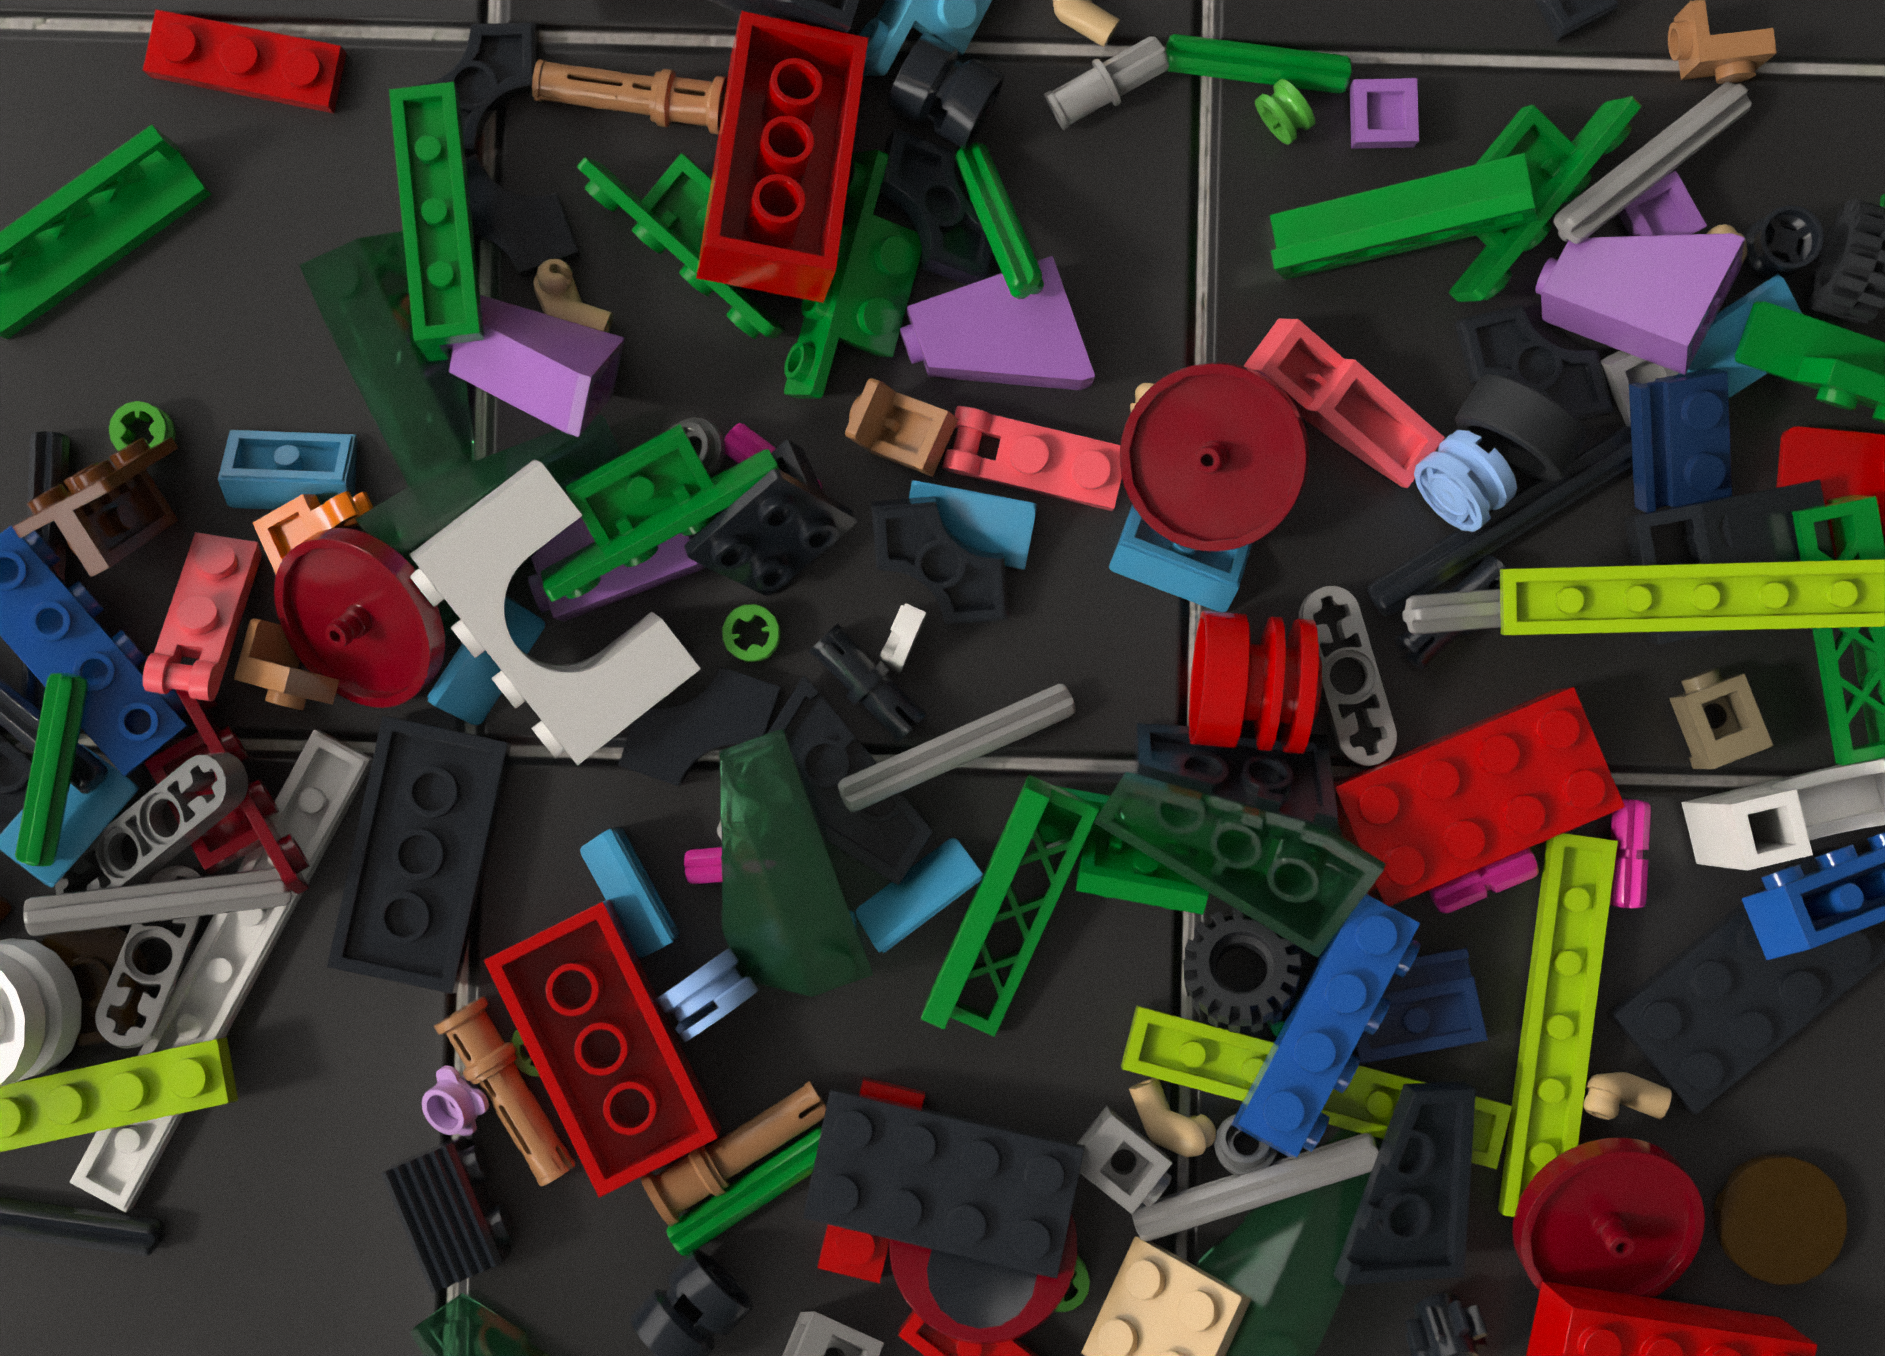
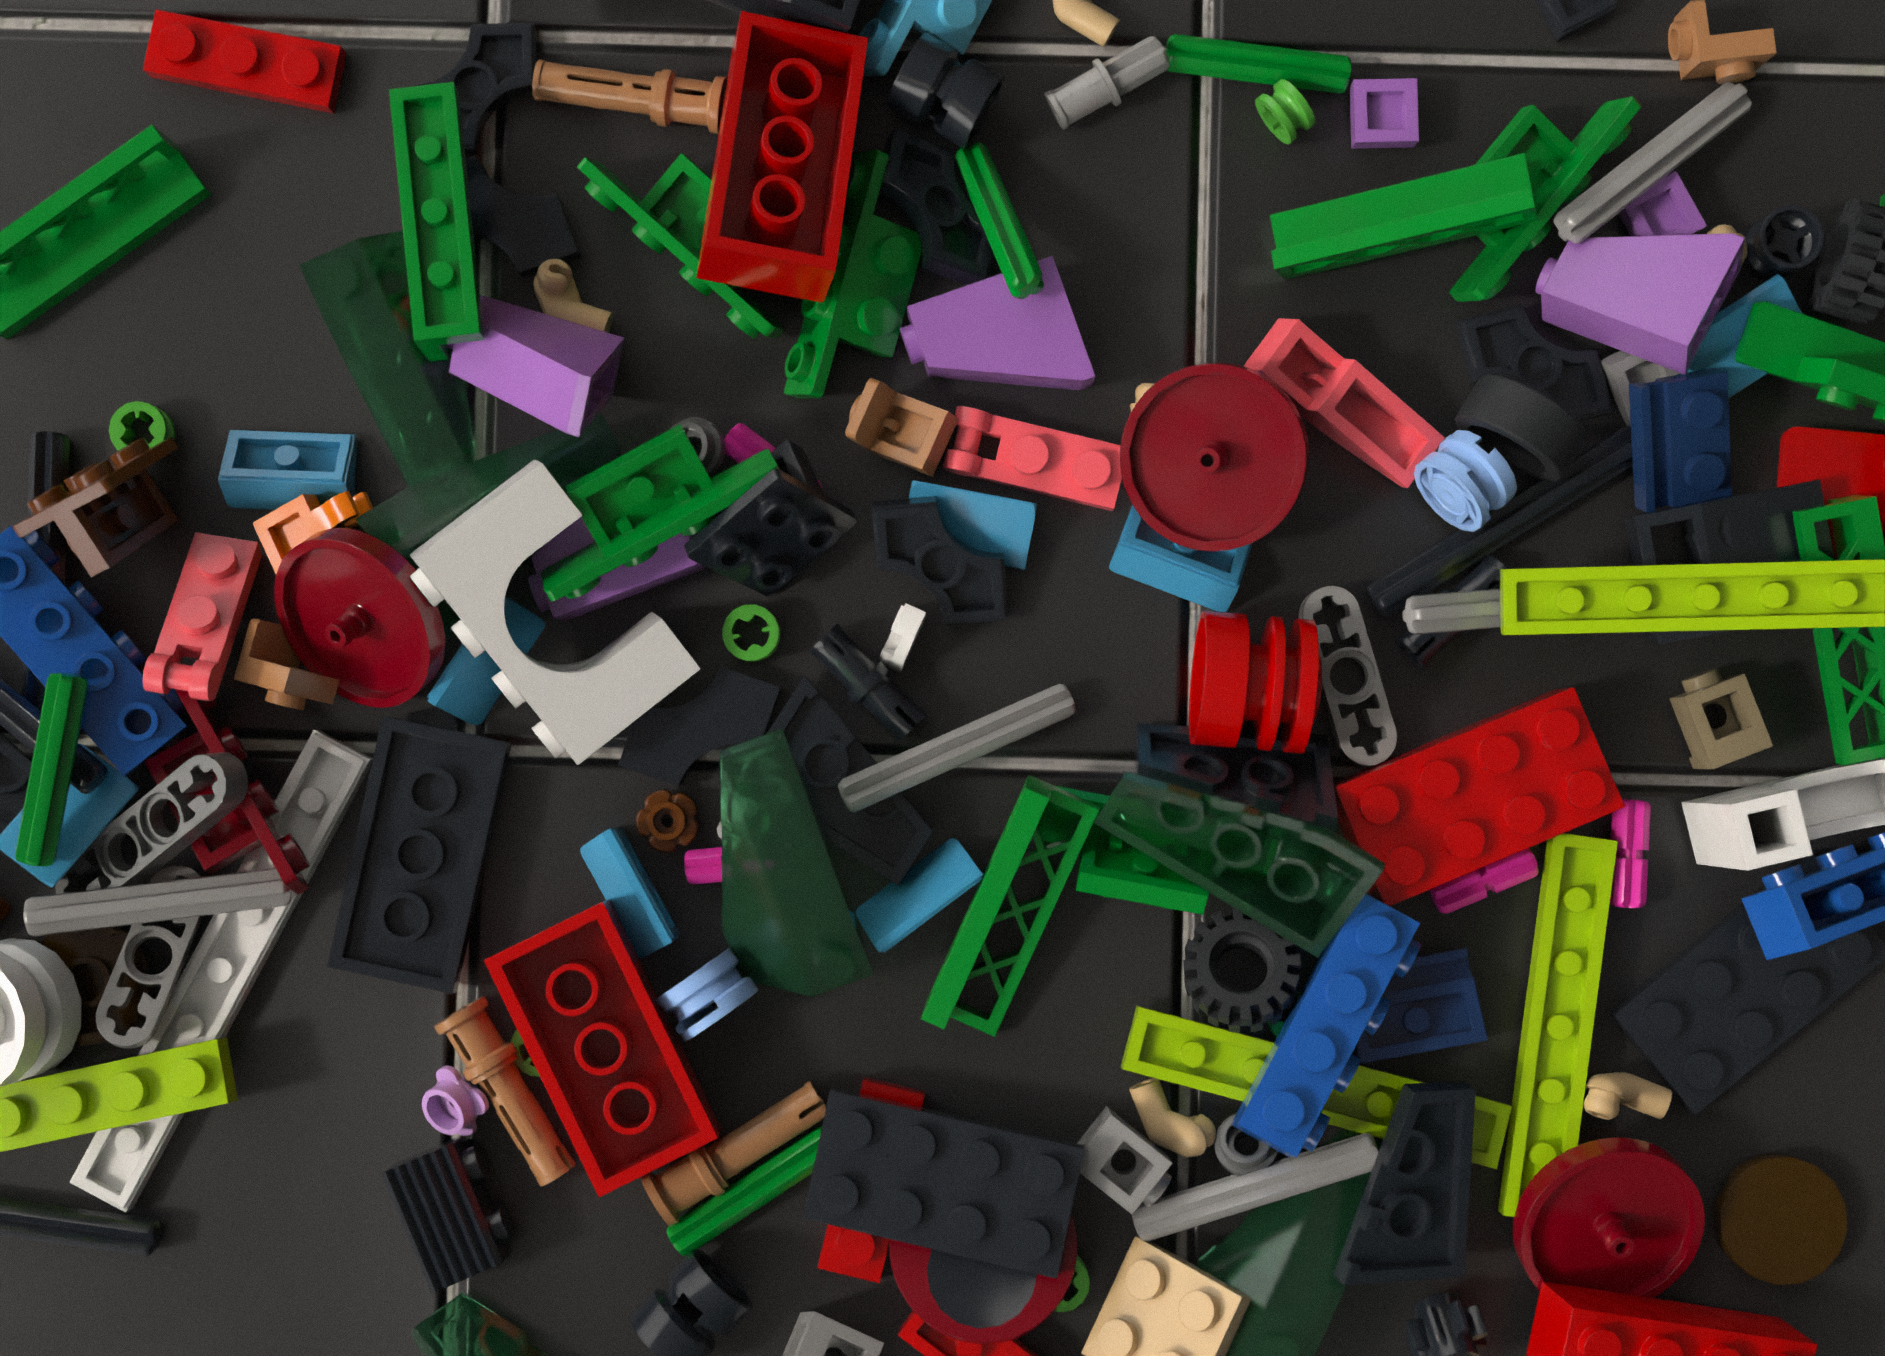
none -> reddish brown plate [636,789,699,852]

